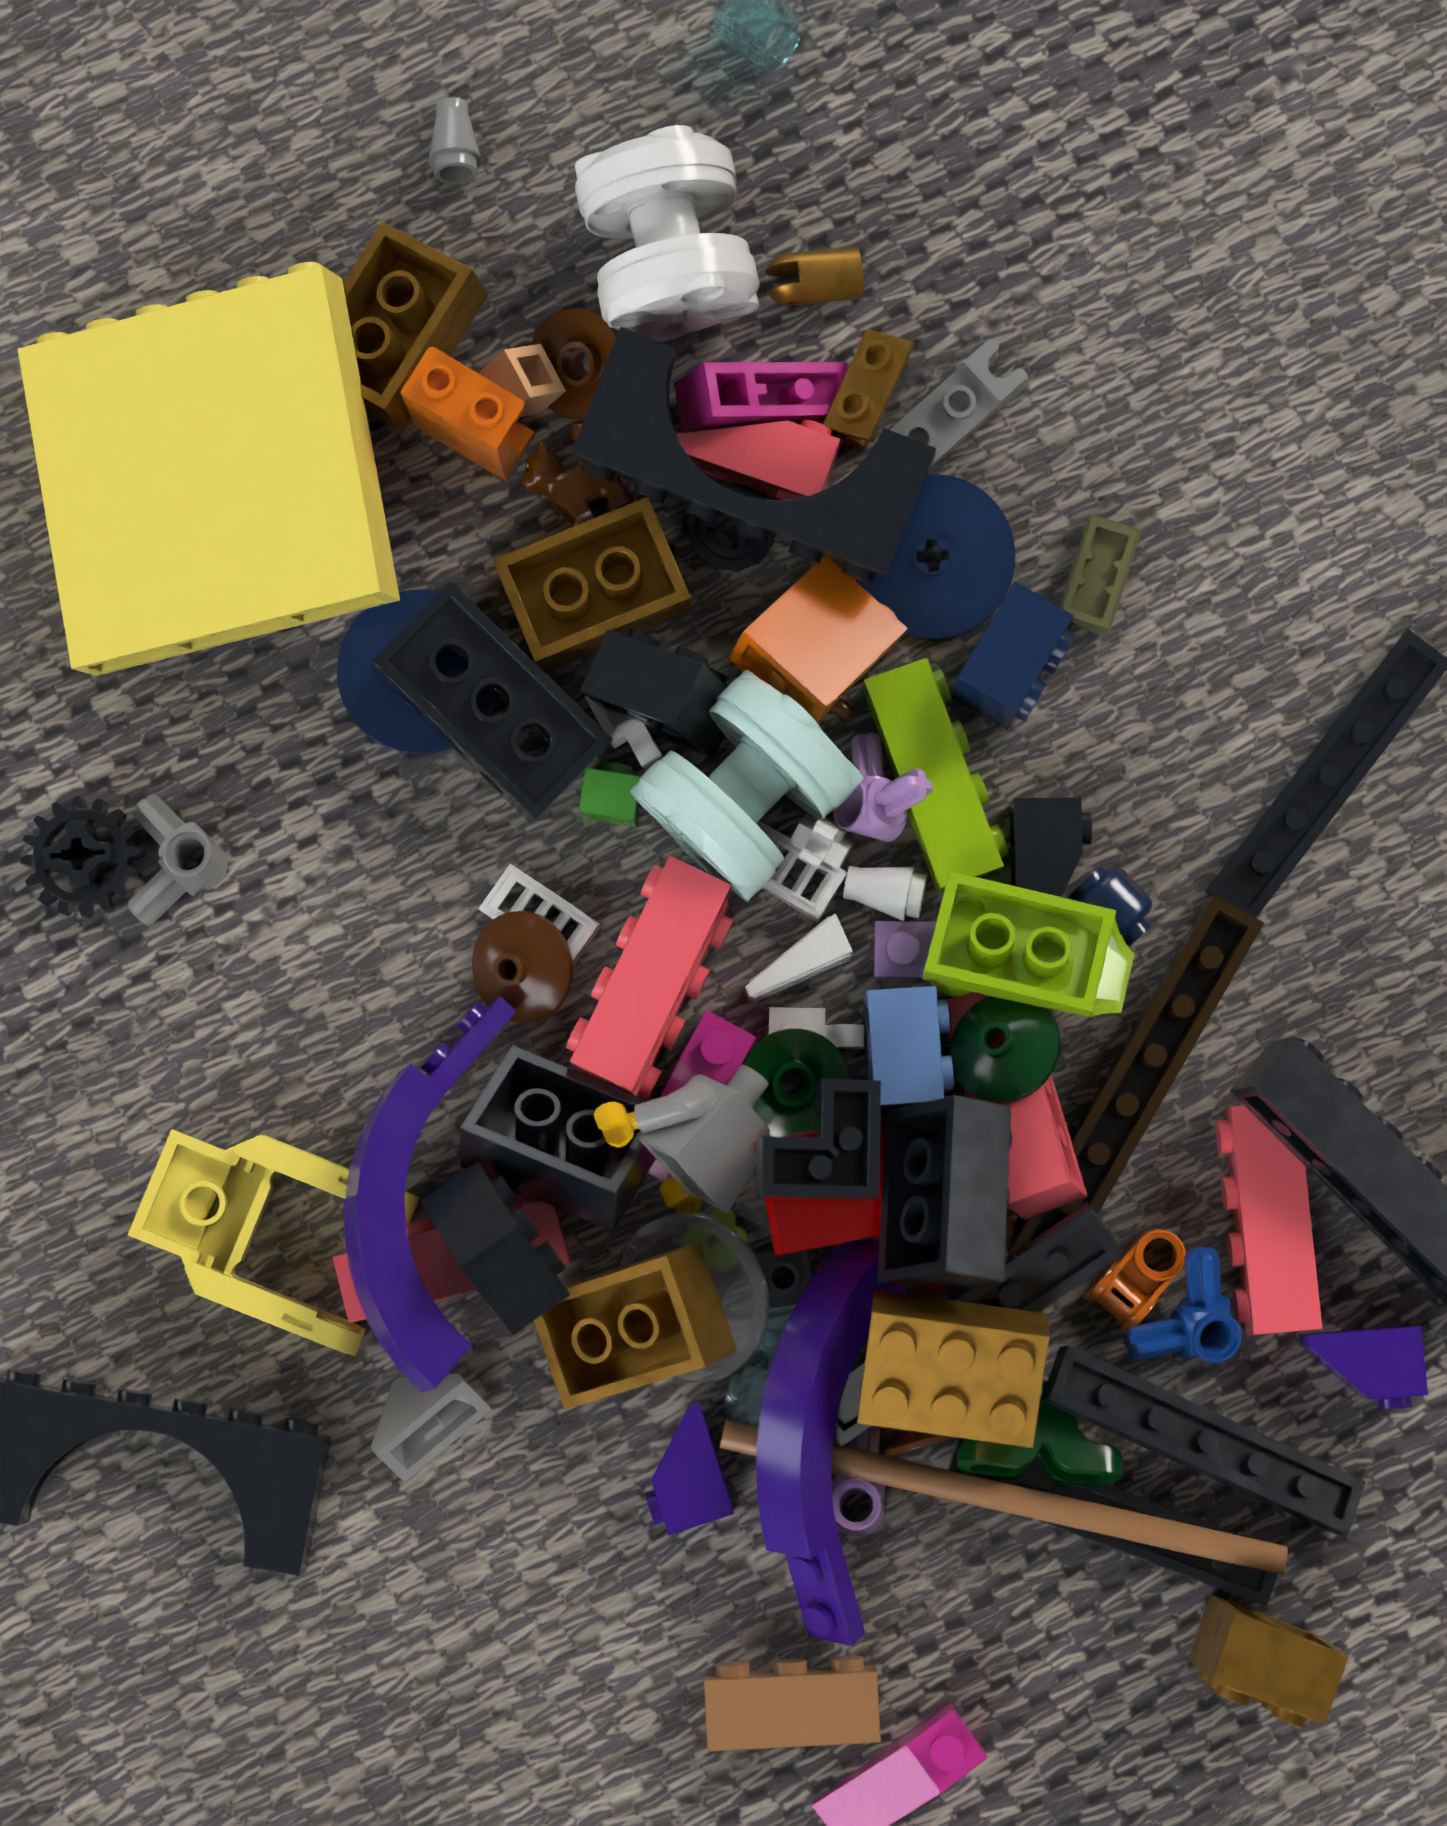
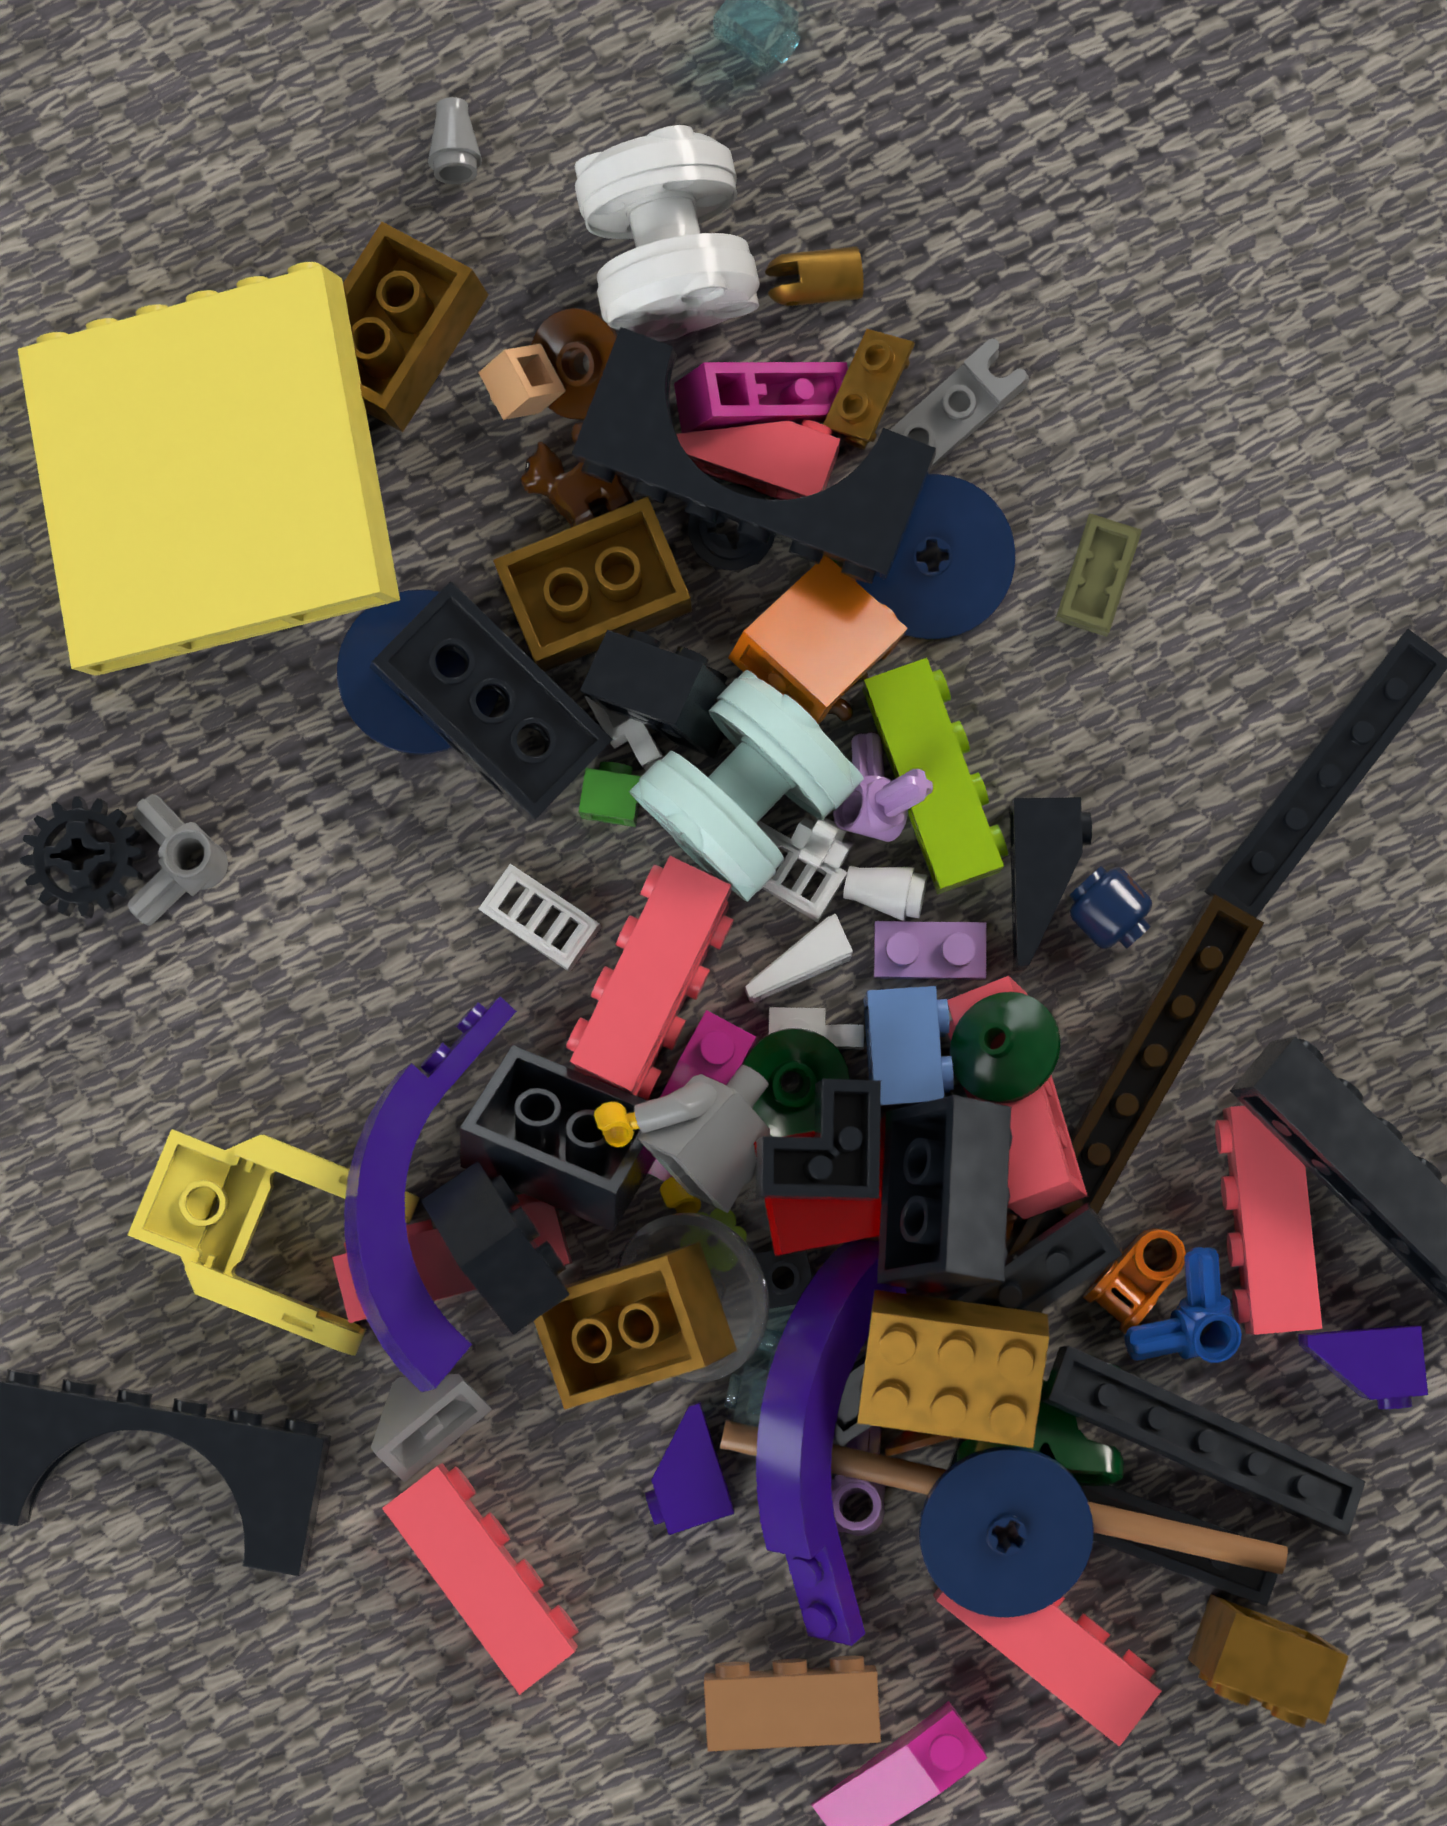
orange panel [401,347,535,482] -> none
reddish brown dish [472,911,573,1023] -> none
lime slope [922,871,1135,1017] -> none
dark blue brick [951,581,1075,730] -> none
none -> coral brick [382,1463,579,1695]
none -> dark blue piece [919,1446,1094,1617]
none -> coral brick [933,1588,1162,1747]

